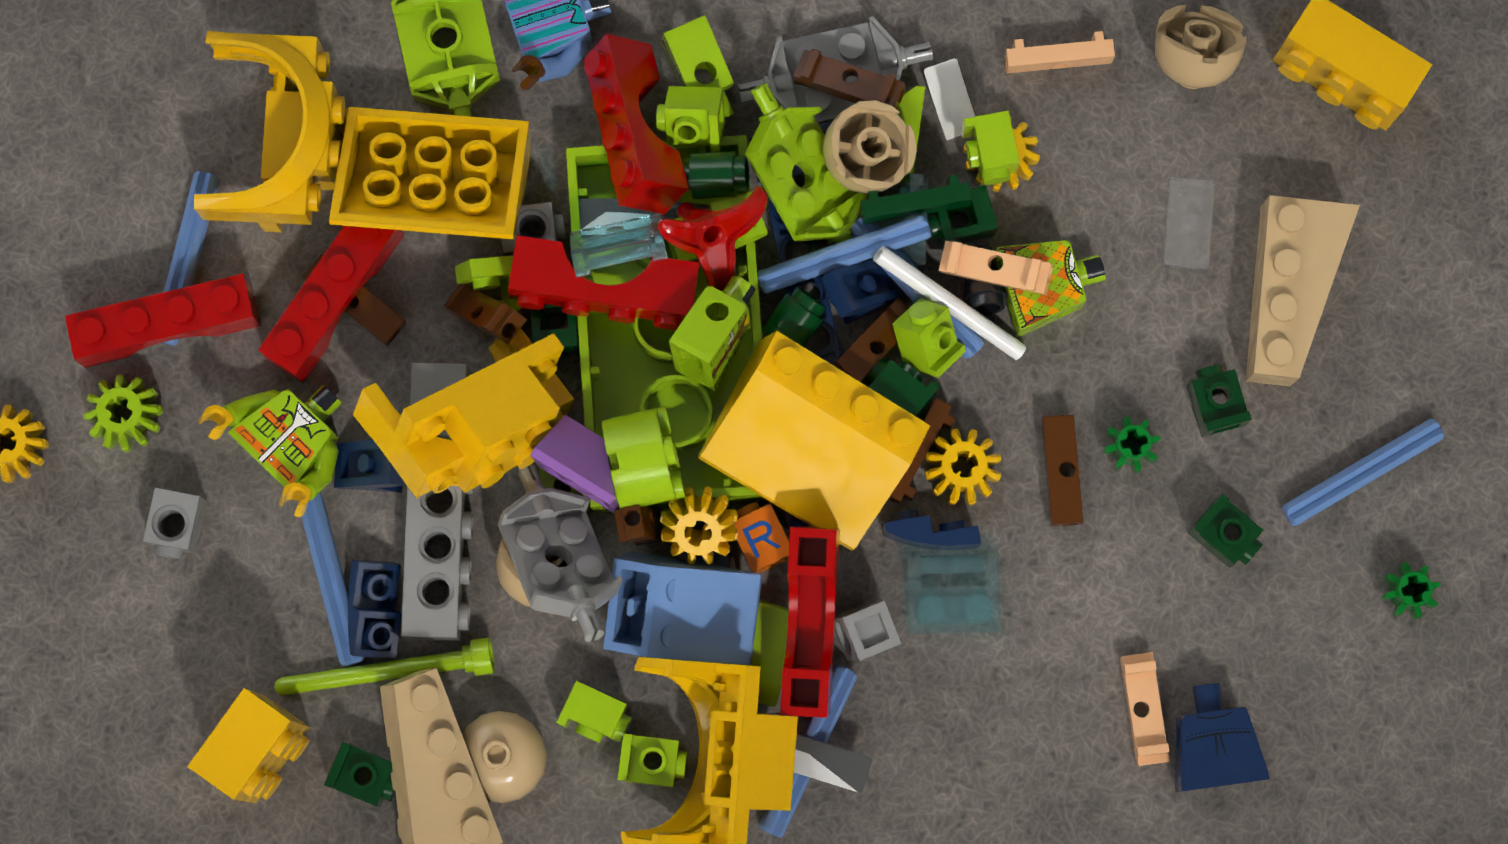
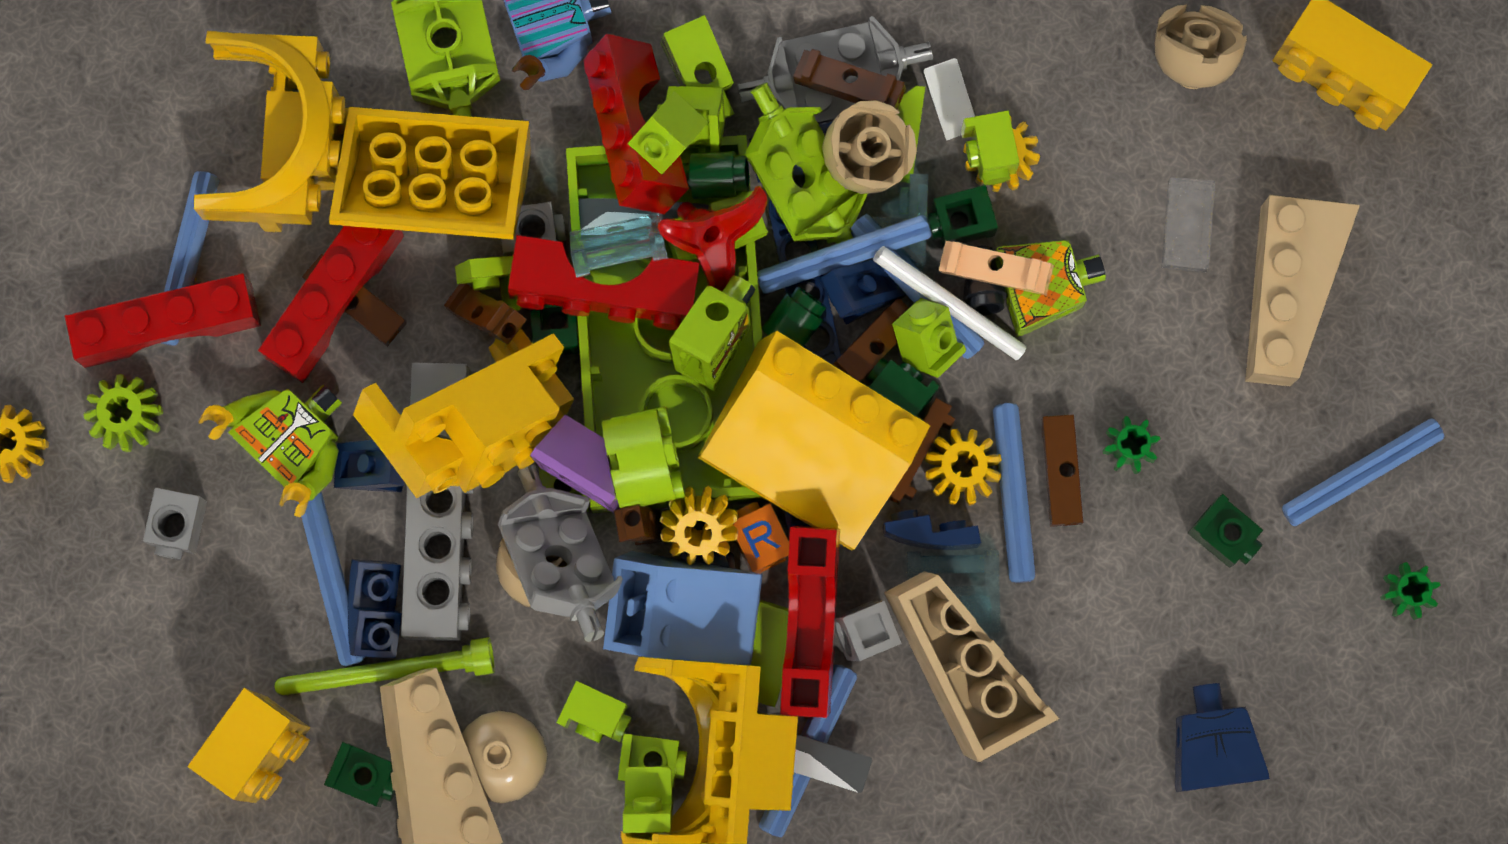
dark green piece [860,175,972,225] -> none
light nougat piece [1004,31,1115,74] -> none
light nougat piece [1120,652,1170,766] -> none
dark green brick [1187,364,1252,437] -> none
none -> lime slope [623,766,673,833]
none -> lime brick [627,91,708,174]
none -> tan wedge [884,571,1059,762]
none -> medium blue axle [993,403,1036,583]

